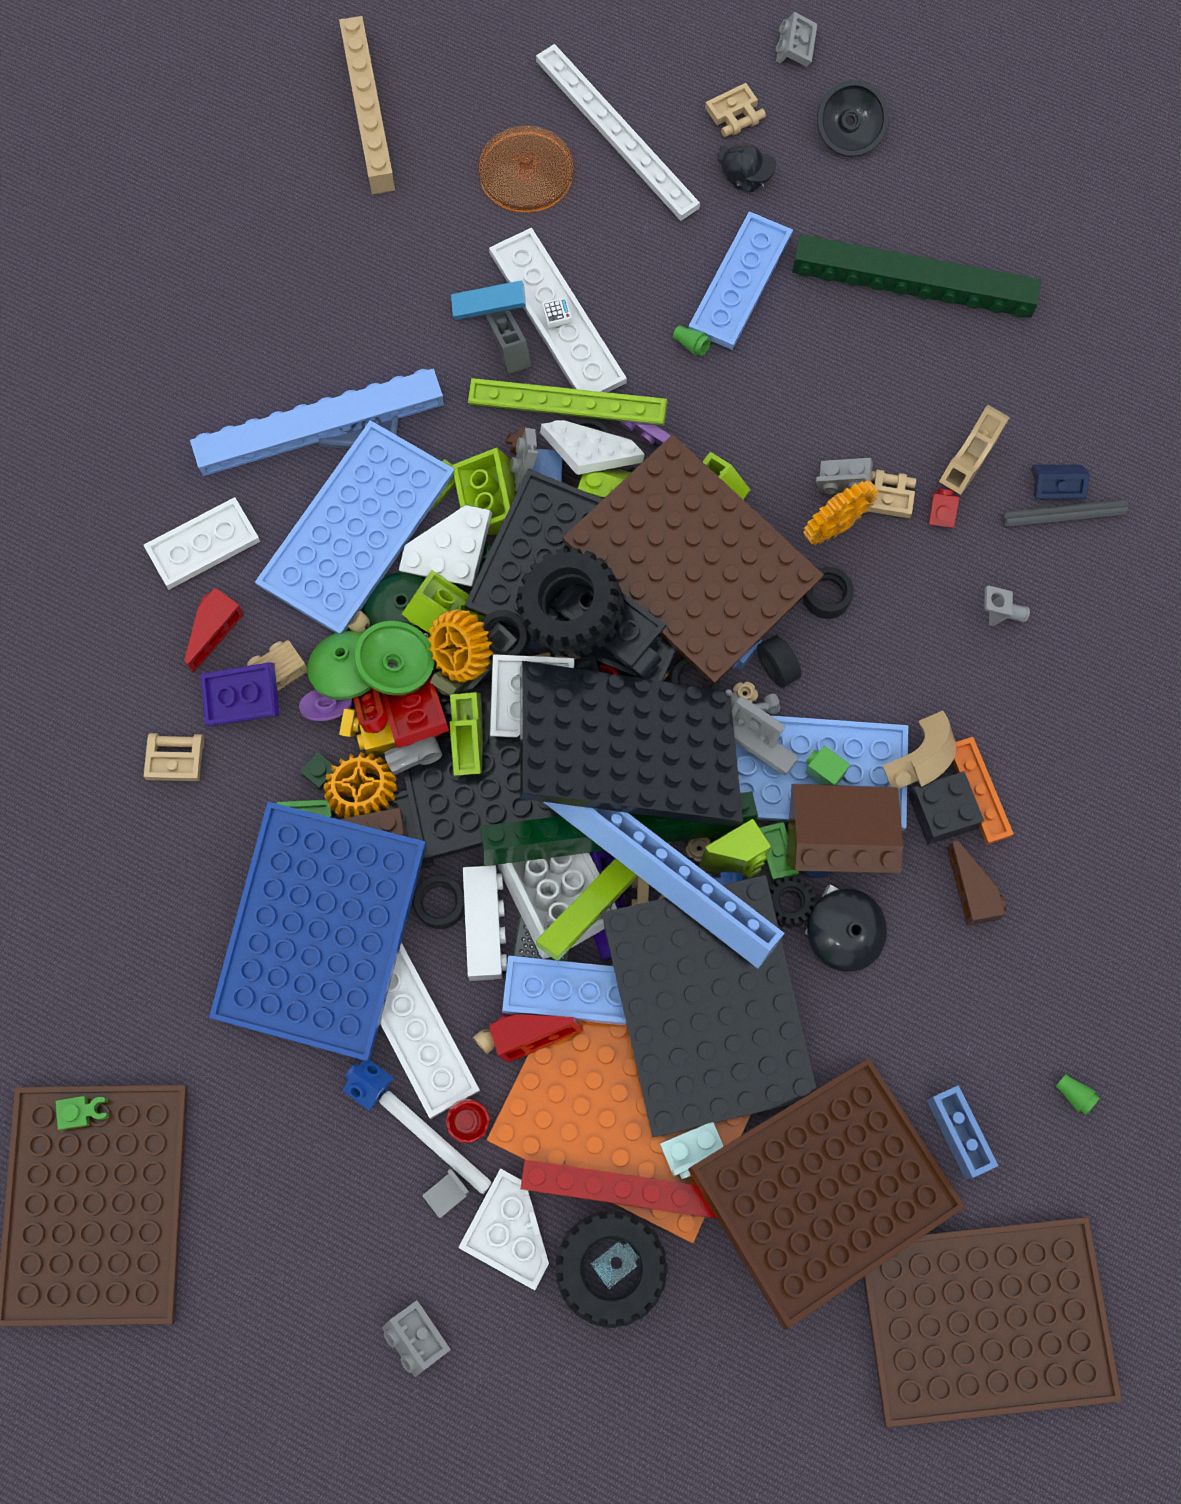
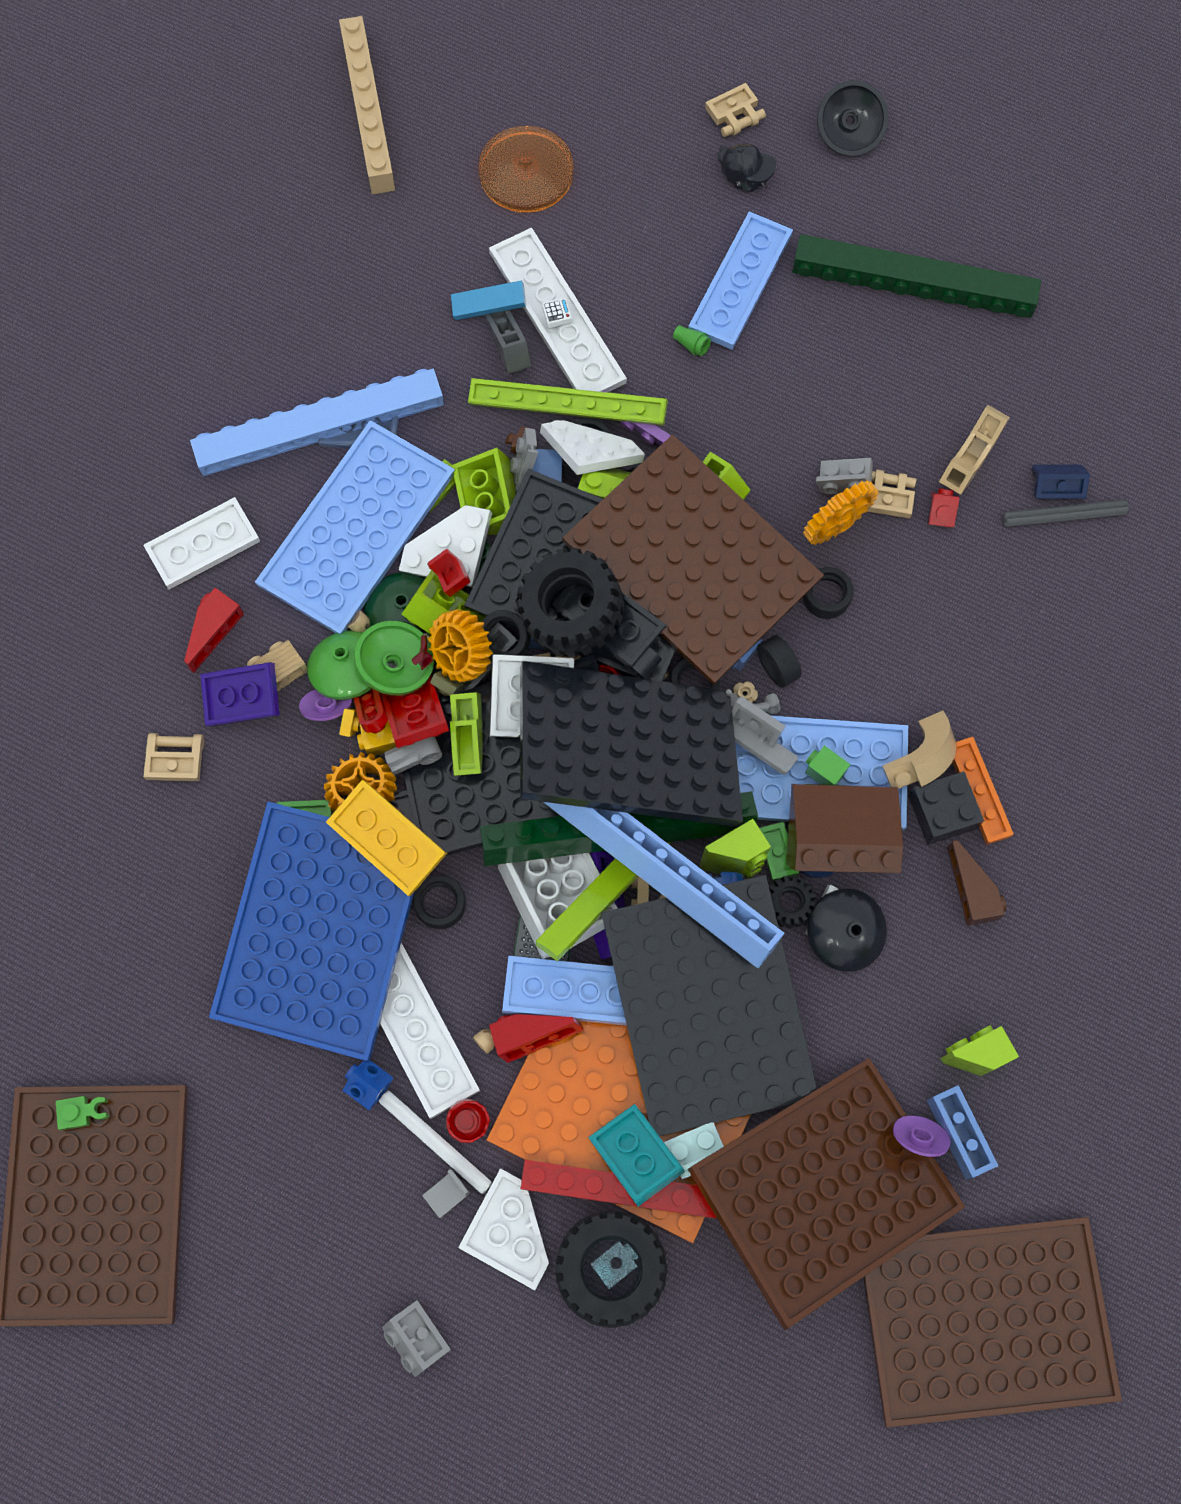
dark green plate [300,752,334,790] -> none
white brick [463,865,507,981] -> none
white plate [536,44,700,221] -> none
tan plate [686,837,710,862] -> none
light grey bracket [776,12,817,67] -> none
light grey bracket [984,585,1030,626] -> none
bright green cone [1056,1074,1100,1115] -> none
none -> yellow plate [326,780,447,896]
none -> dark red hand [412,635,433,670]
none -> red bracket [427,549,471,597]
none -> teal tile [588,1104,685,1207]
none -> medium lavender dish [893,1116,951,1157]
none -> lime slope [940,1025,1019,1076]

